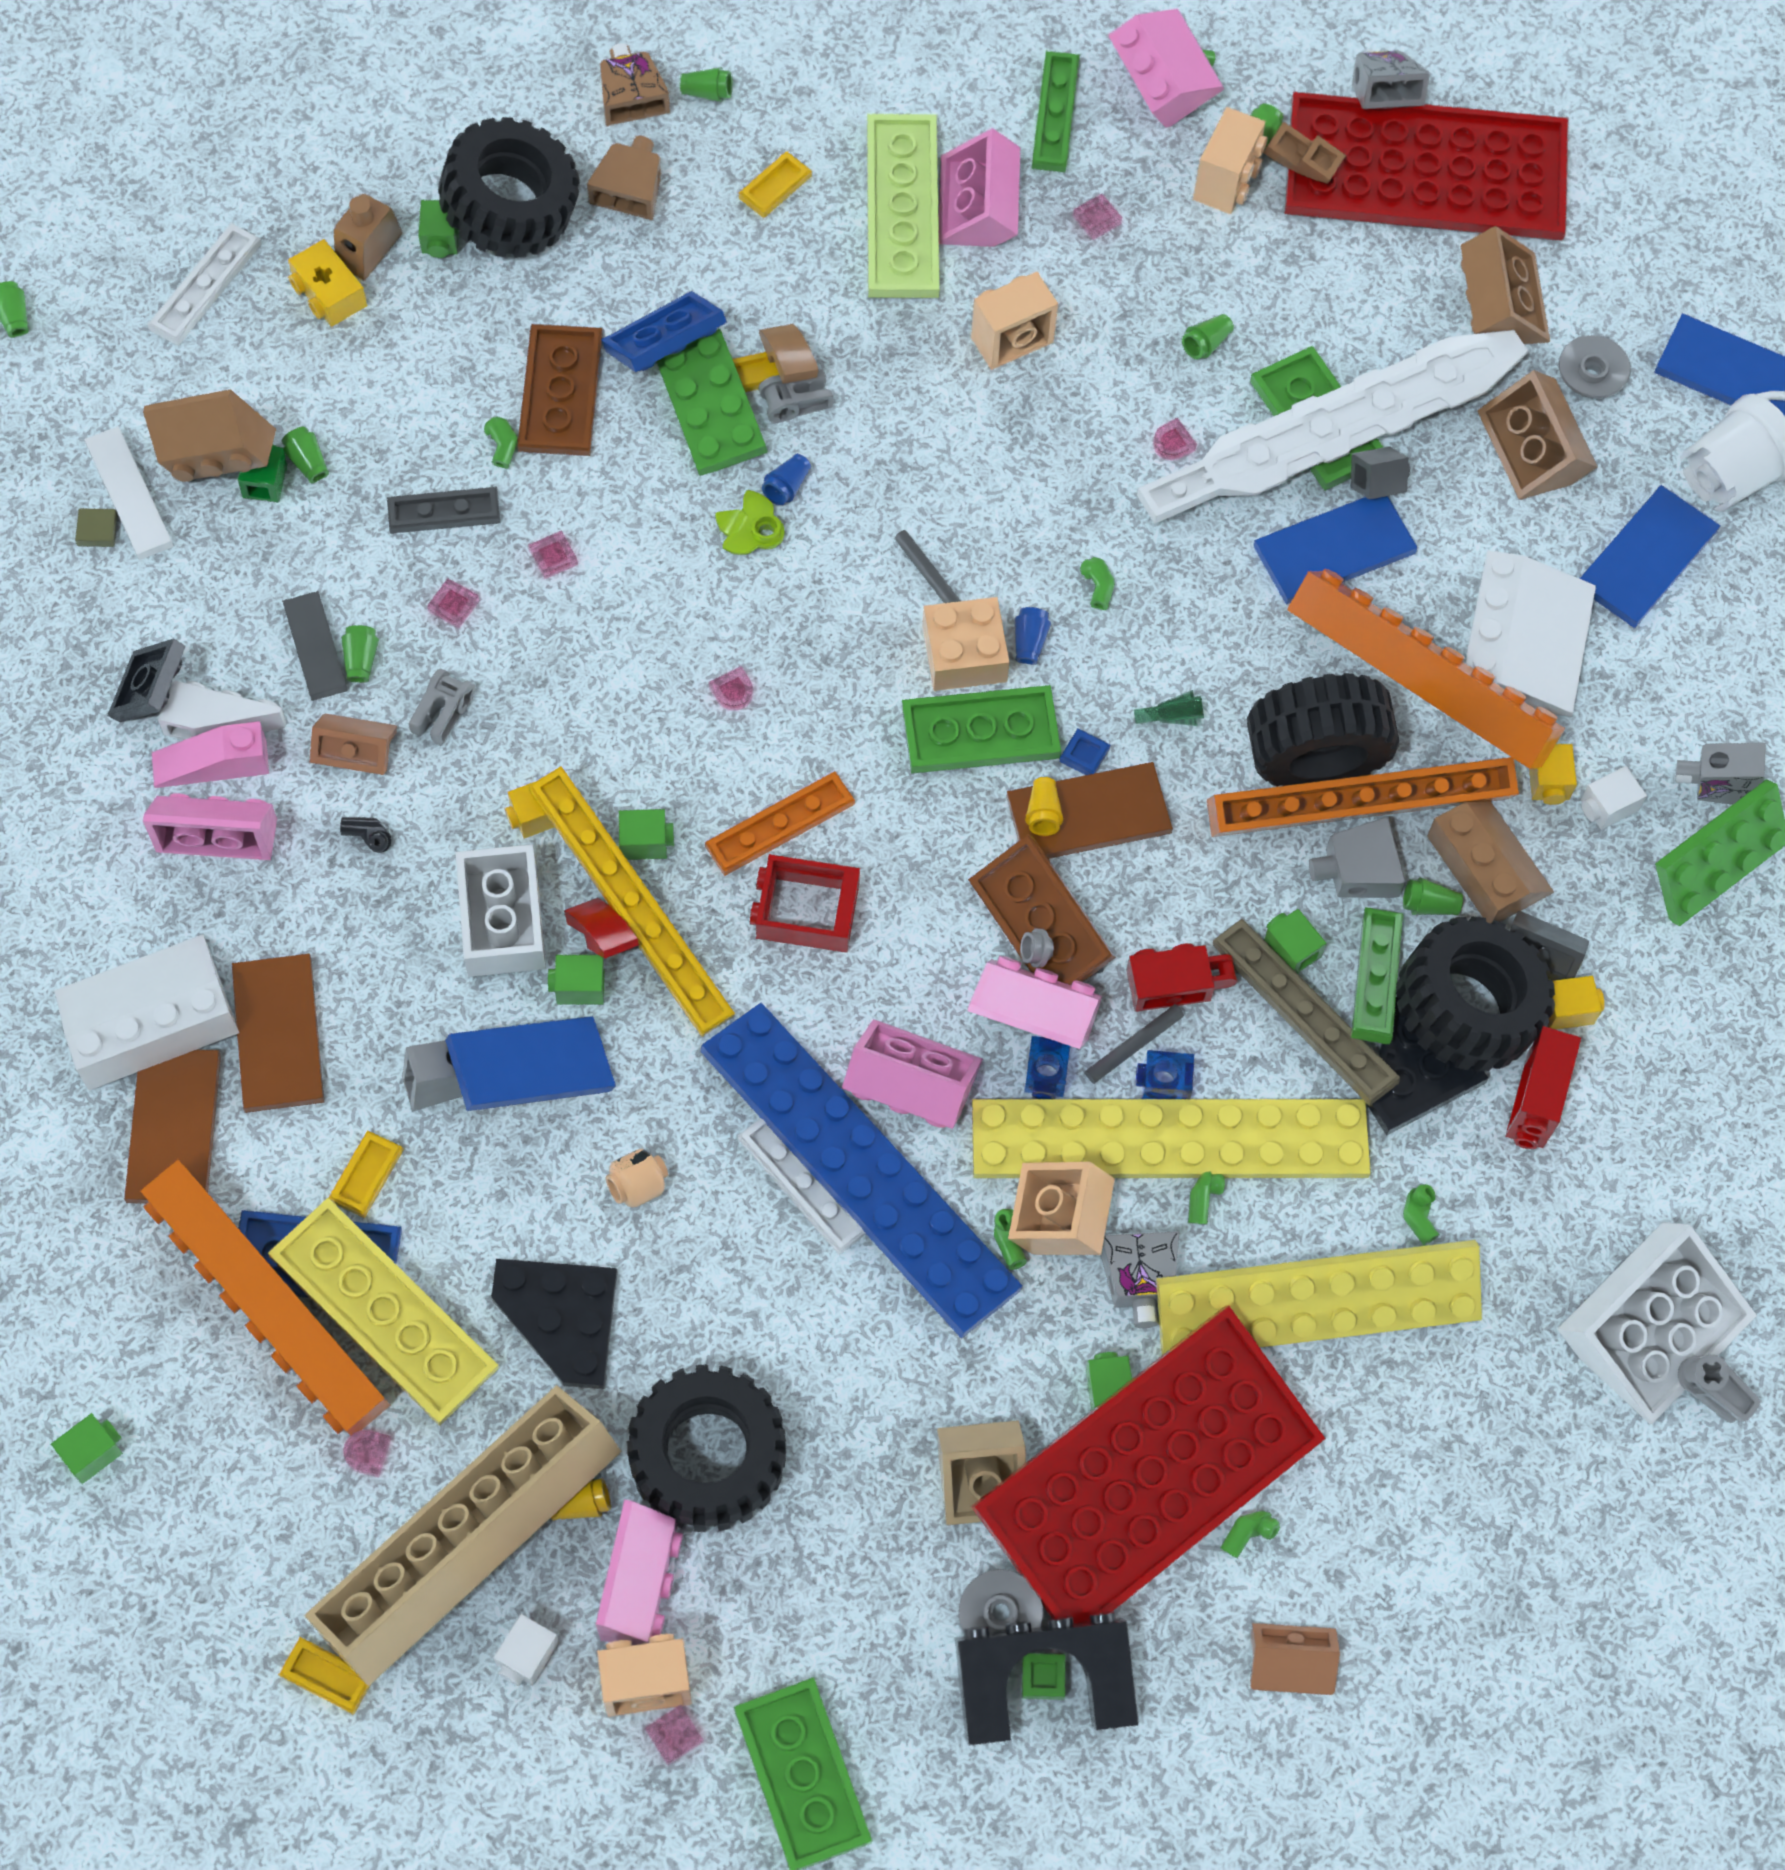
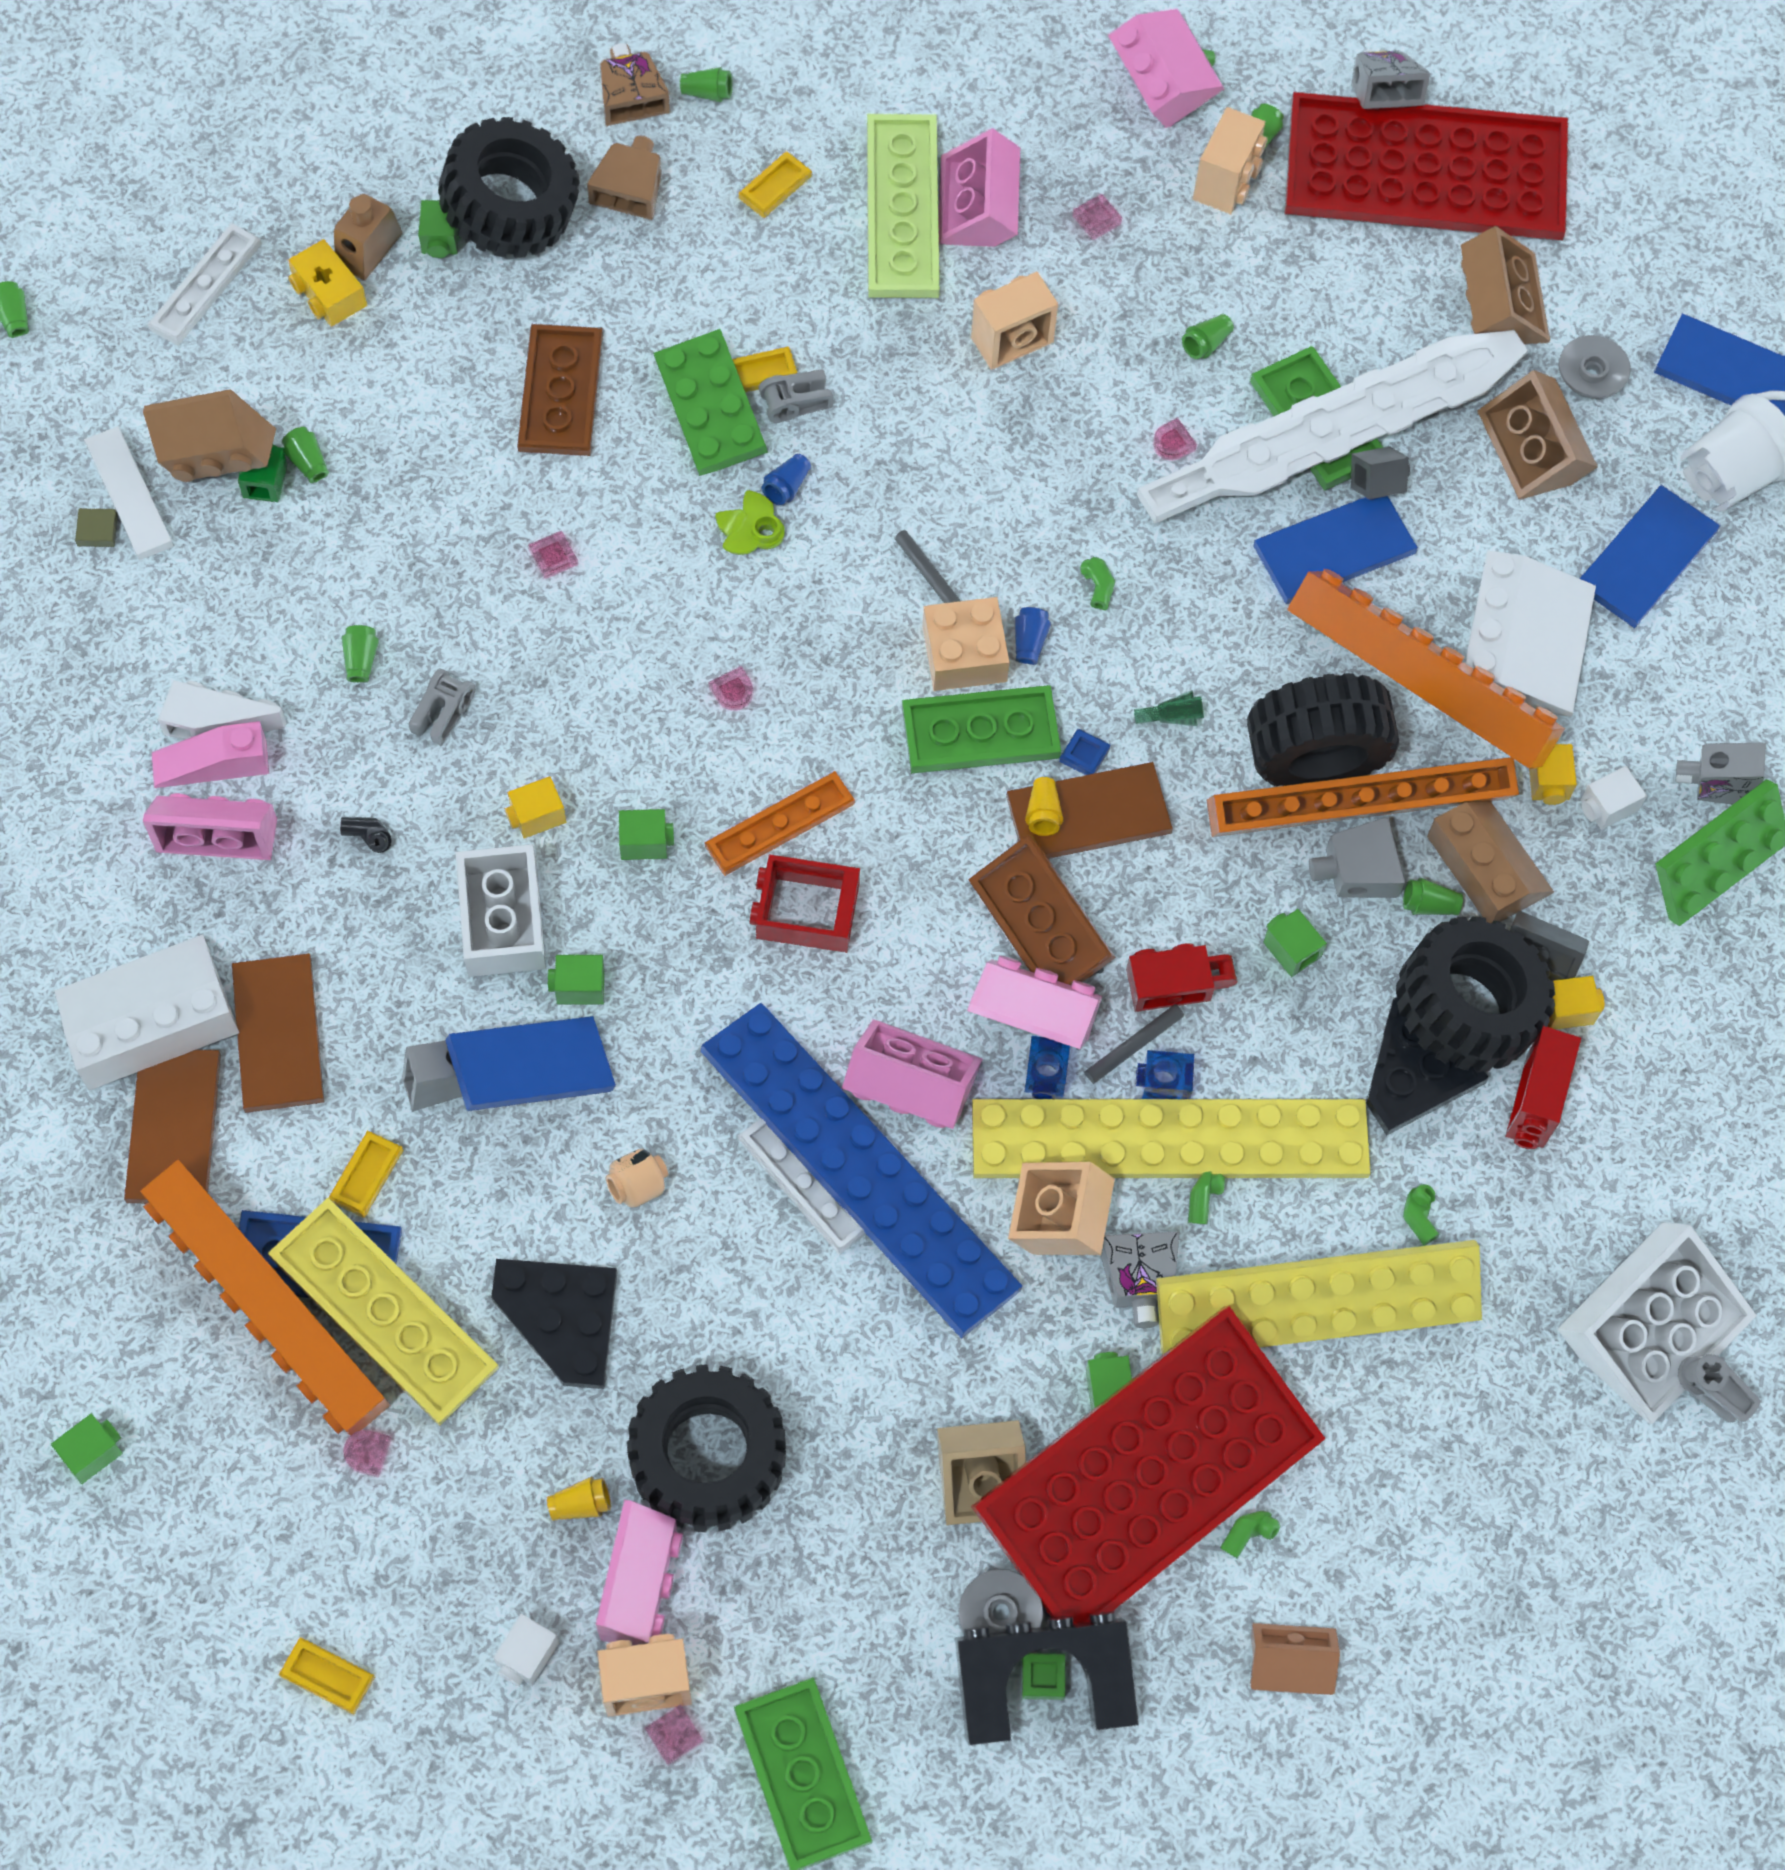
black plate [107,638,186,722] -> none
dark grey tile [282,591,348,701] -> none
tan brick [304,1385,622,1686] -> none
nougat panel [309,714,397,775] -> none
dark grey tile [387,487,500,534] -> none
clear pink tile [427,578,480,628] -> none
bright green arm [484,416,518,469] -> none
yellow tile [529,766,735,1037] -> none
red slope [564,898,639,959] -> none
blue plate [601,291,727,372] -> none
medium nougat slope [759,324,819,384] -> none
bright green arm [994,1209,1027,1270] -> none
light grey plate [1020,928,1054,968] -> none
bright green tile [1031,51,1080,173] -> none
dark tan tile [1213,919,1400,1106] -> none
medium nougat slope [1263,122,1346,183] -> none
bright green tile [1351,907,1403,1045] -> none

